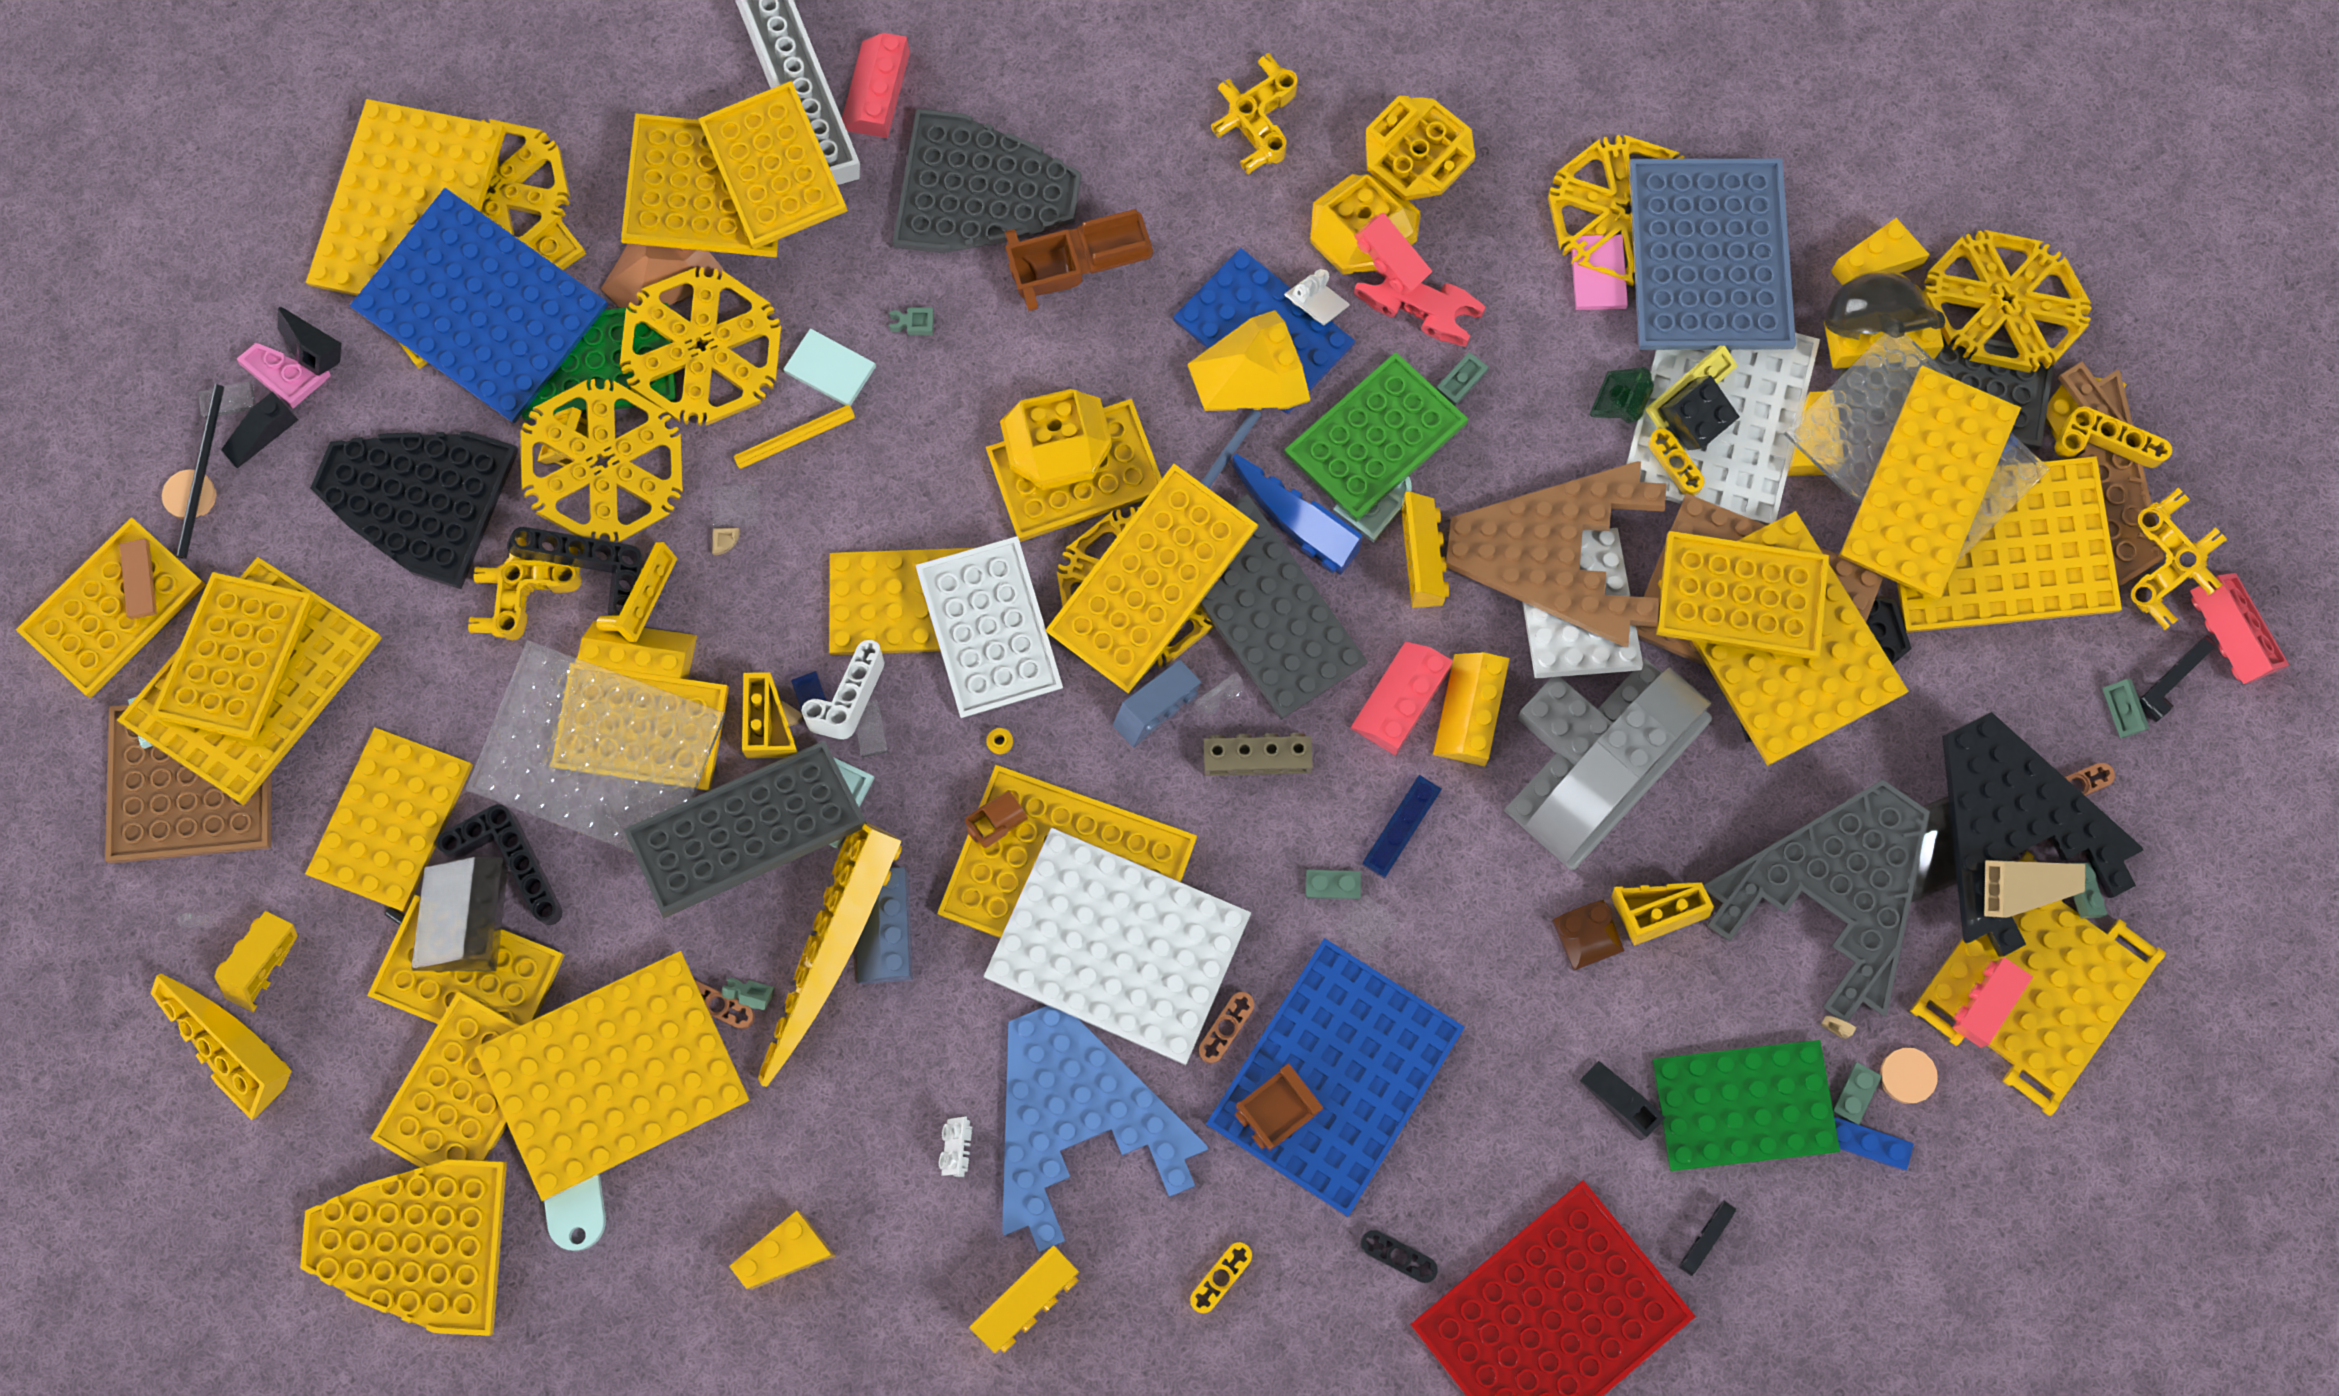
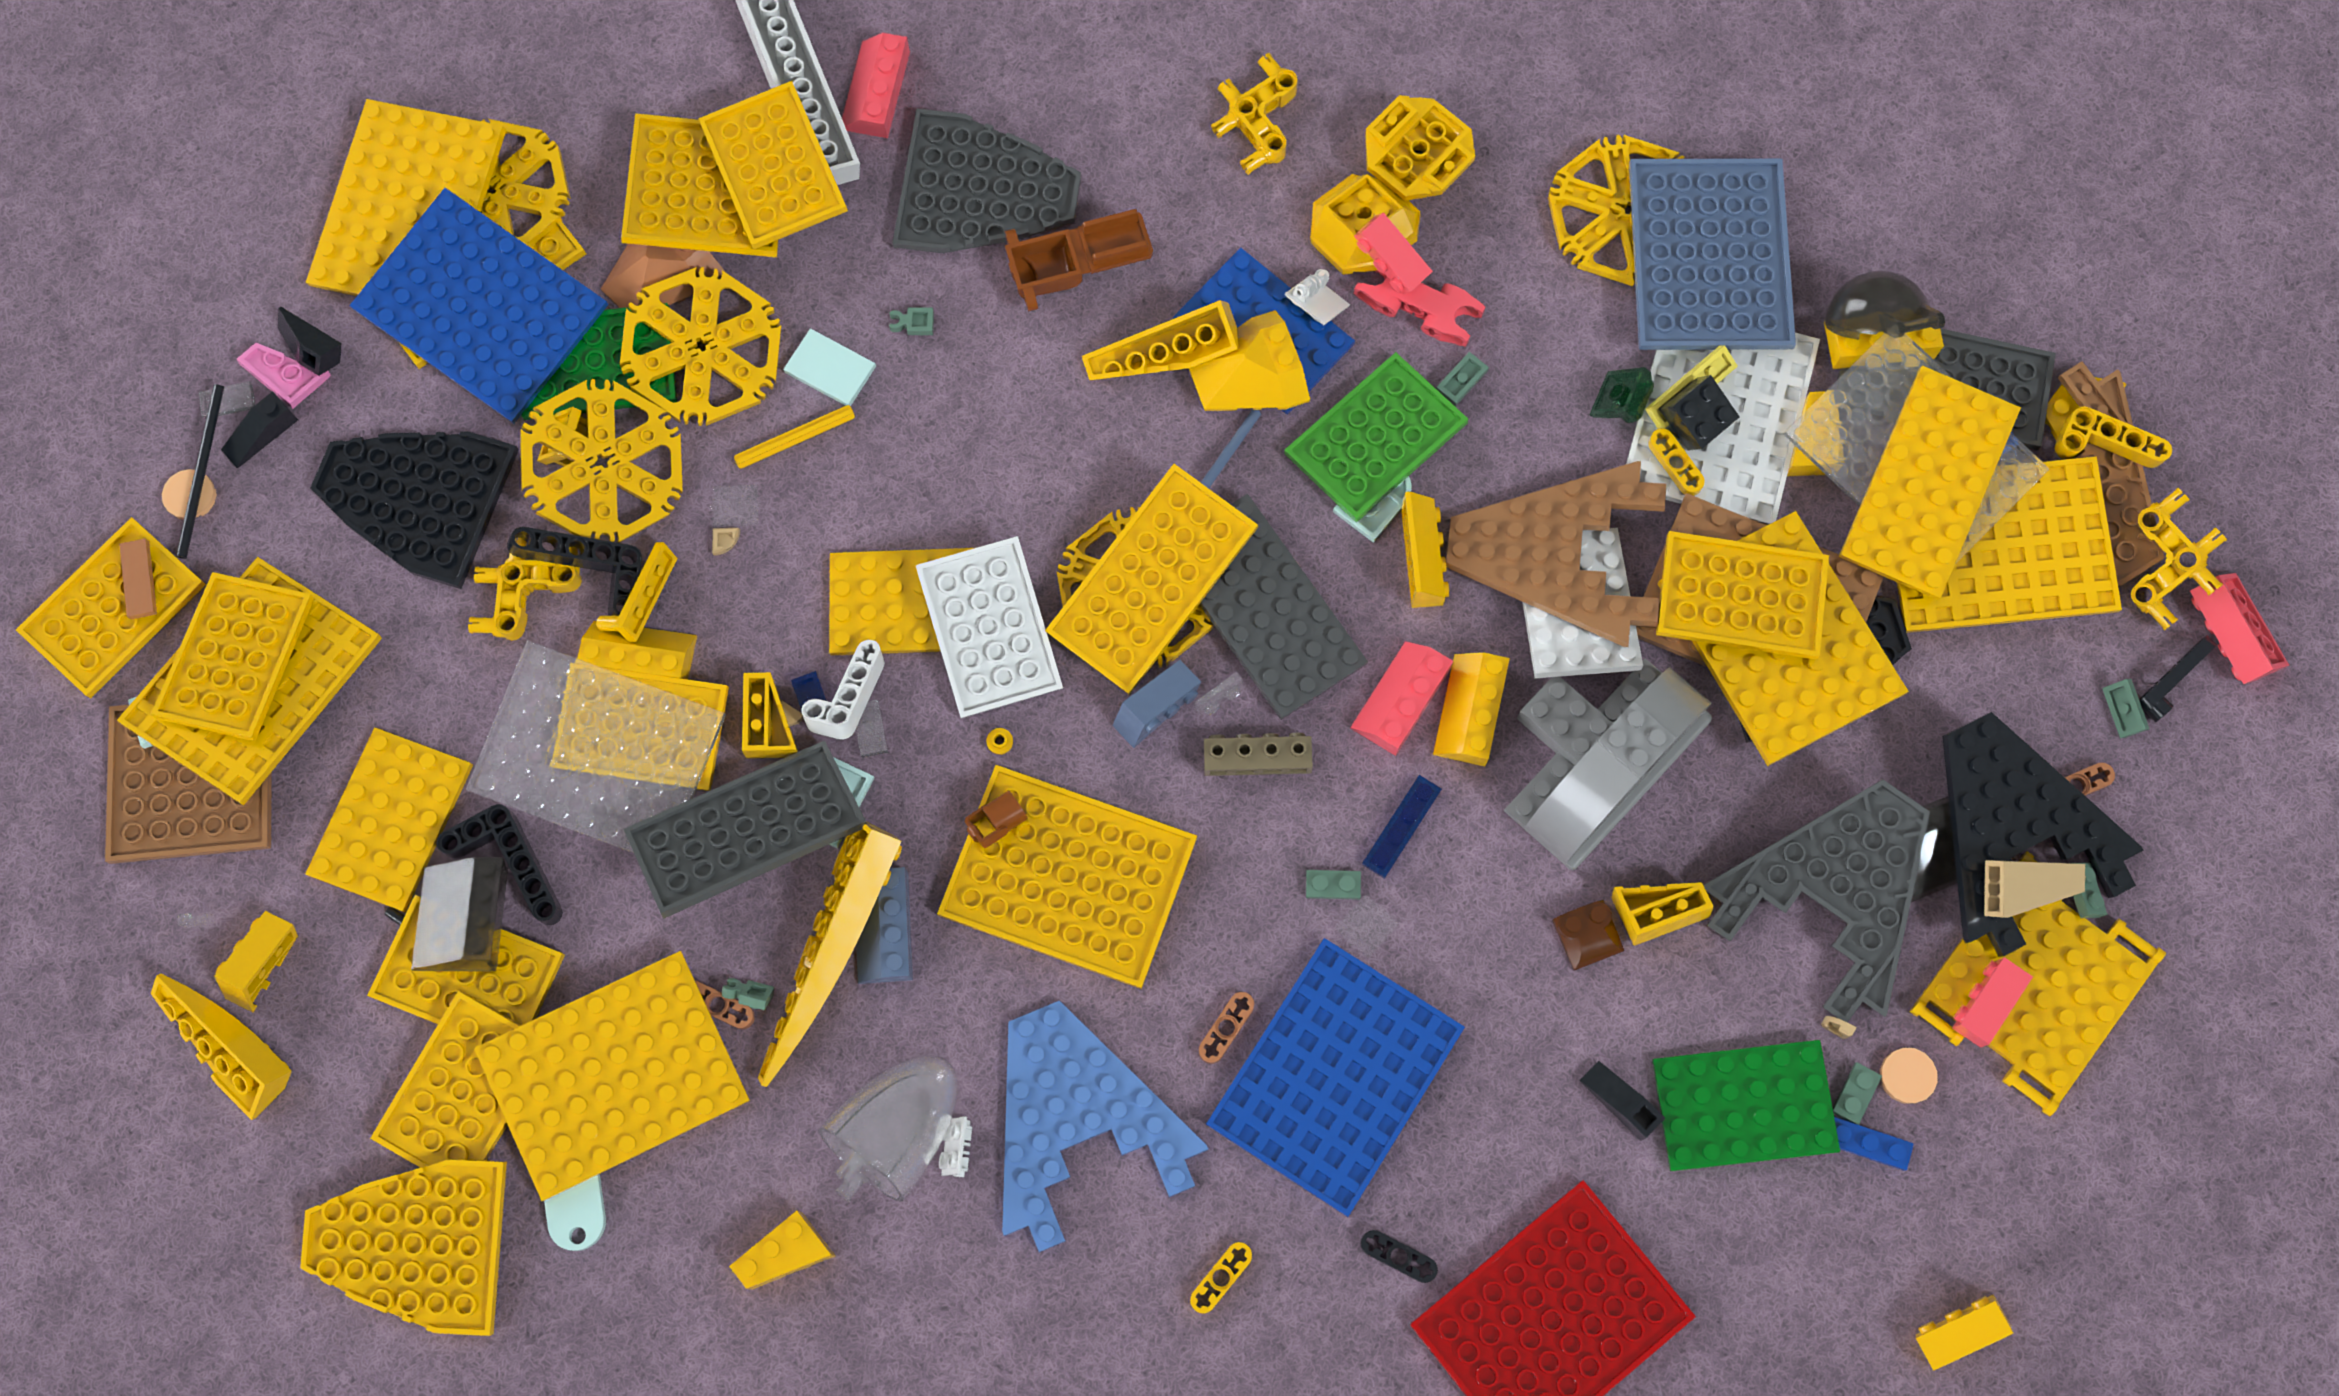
yellow slope [969,1245,1080,1353] -> none
white plate [984,828,1251,1065] -> none
yellow plate [986,398,1162,542] -> none
yellow piece [1000,389,1112,490] -> none
blue wedge [1232,454,1363,575] -> none
dark orange panel [1234,1063,1323,1152] -> none
bright pink tile [1571,235,1628,310] -> none
black beam [1679,1200,1736,1276] -> none
yellow wedge [1831,218,1930,290] -> none
yellow plate [1923,230,2091,373] -> none
none -> clear windscreen [818,1056,958,1202]
none -> yellow wedge [1082,300,1239,380]
none -> yellow wedge [1916,1294,2014,1371]

